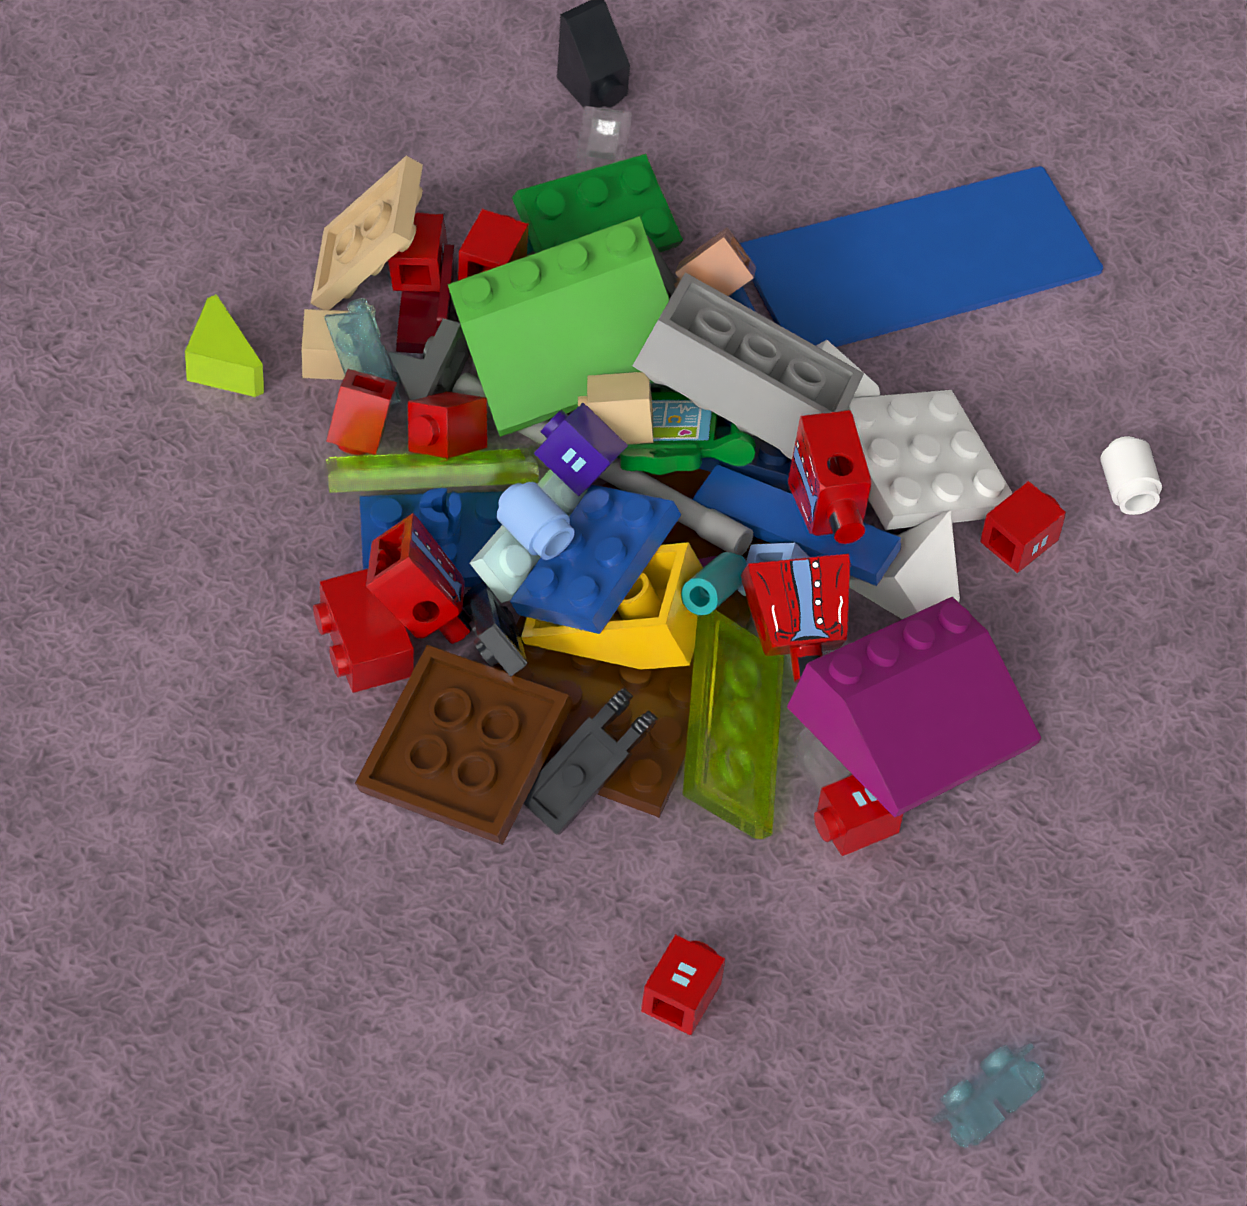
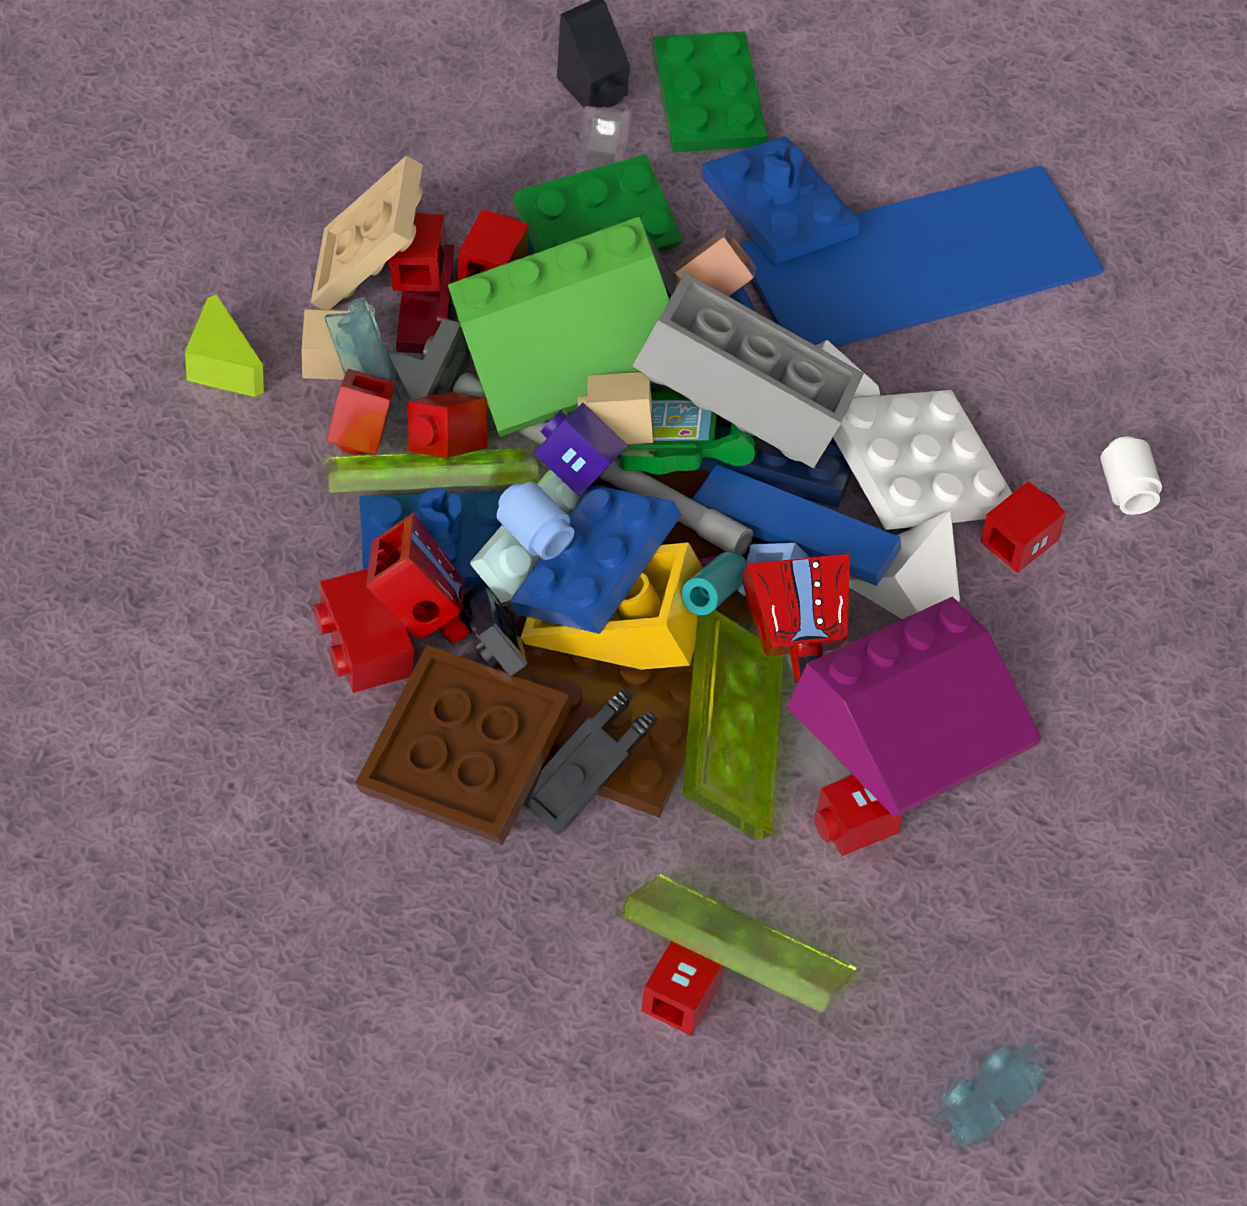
red torso [788,410,871,544] -> none
none -> clear neon green tile [621,874,858,1012]
none -> green plate [652,31,767,153]
none -> blue plate [702,135,860,265]

